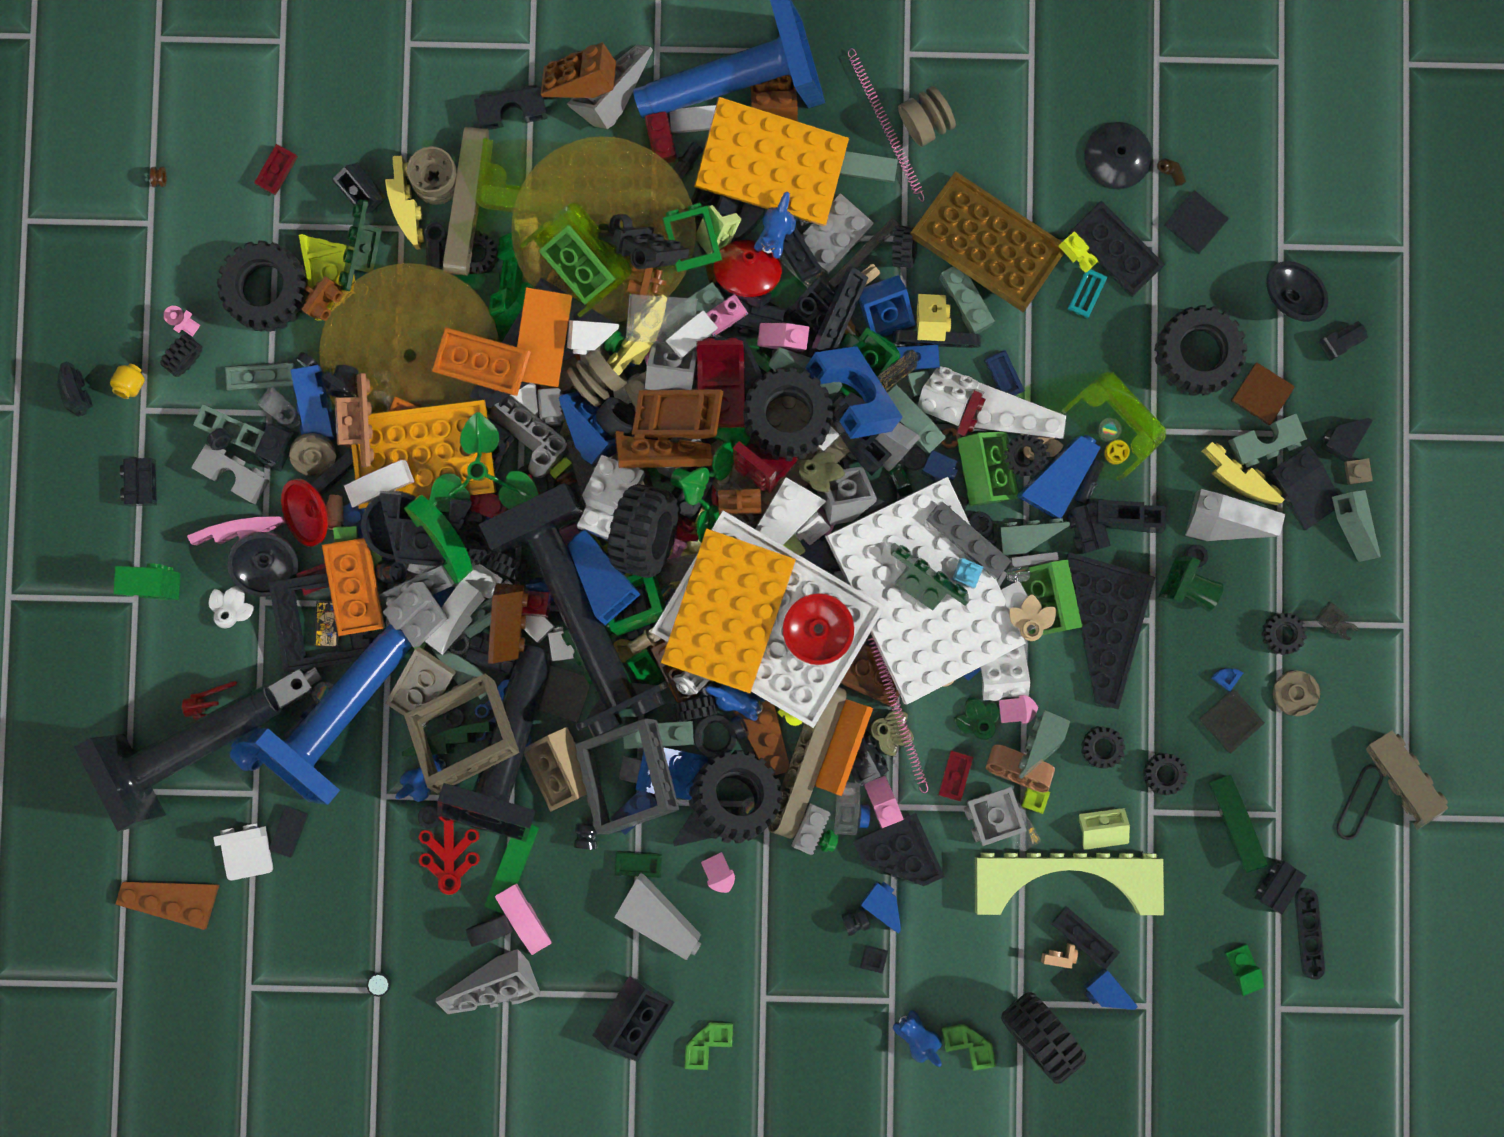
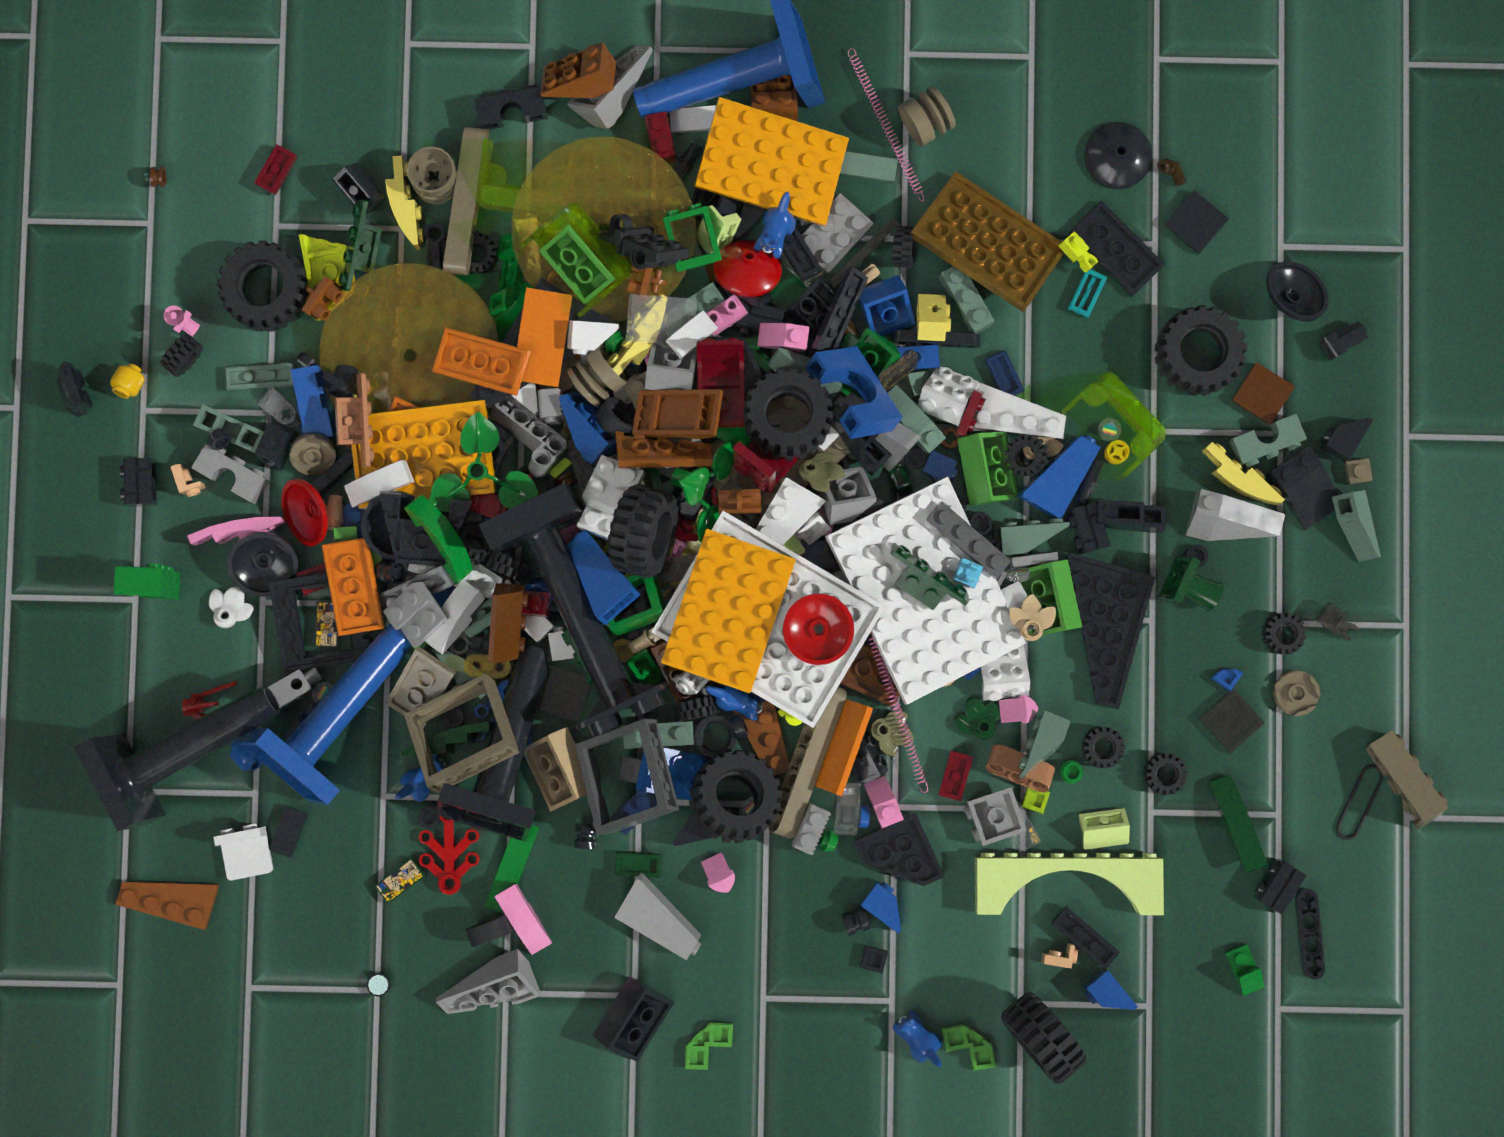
none -> light nougat bracket [171,464,206,497]
none -> tile [374,857,426,904]
none -> clear yellow plate [464,654,511,678]
none -> green plate [1060,760,1083,784]

